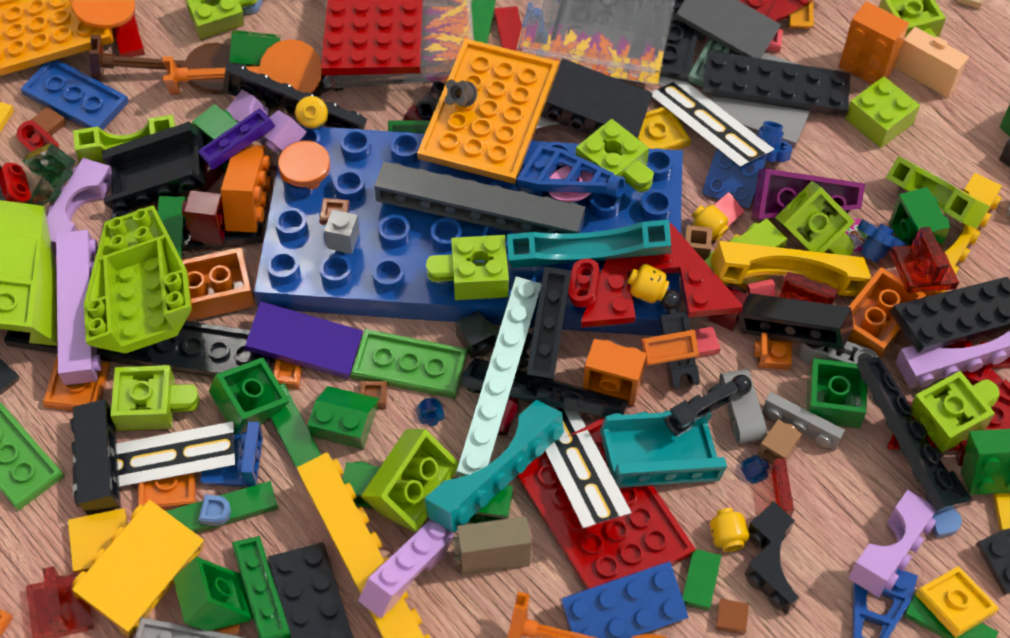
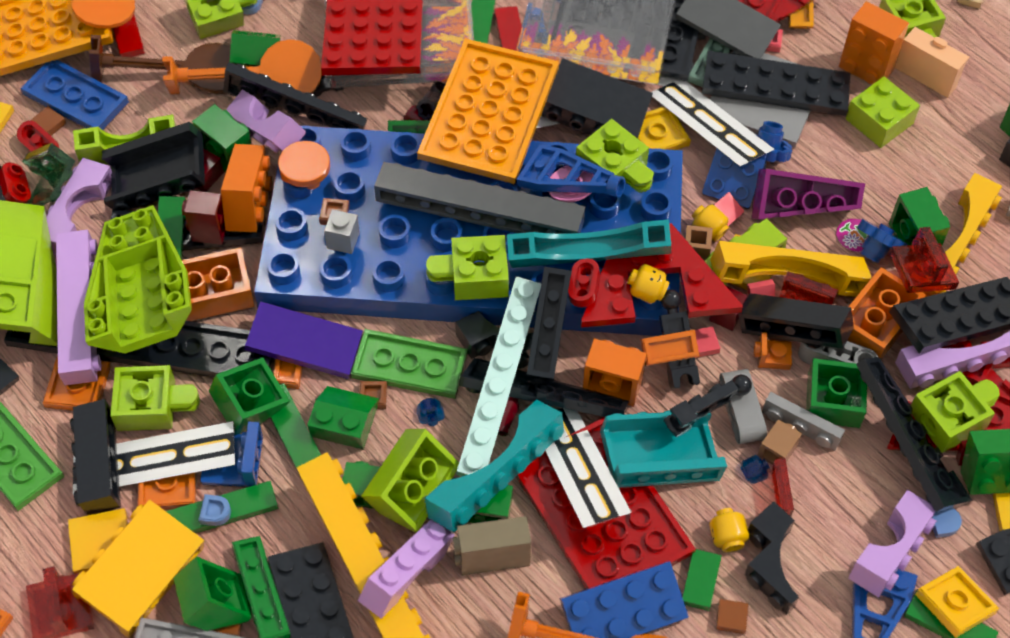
dark purple tile [197,108,275,170] -> none
yellow head [295,96,328,129] -> none
dark grey brick [445,79,477,107] -> none
lime brick [775,181,855,256] -> none
lime arch [886,156,990,229] -> none

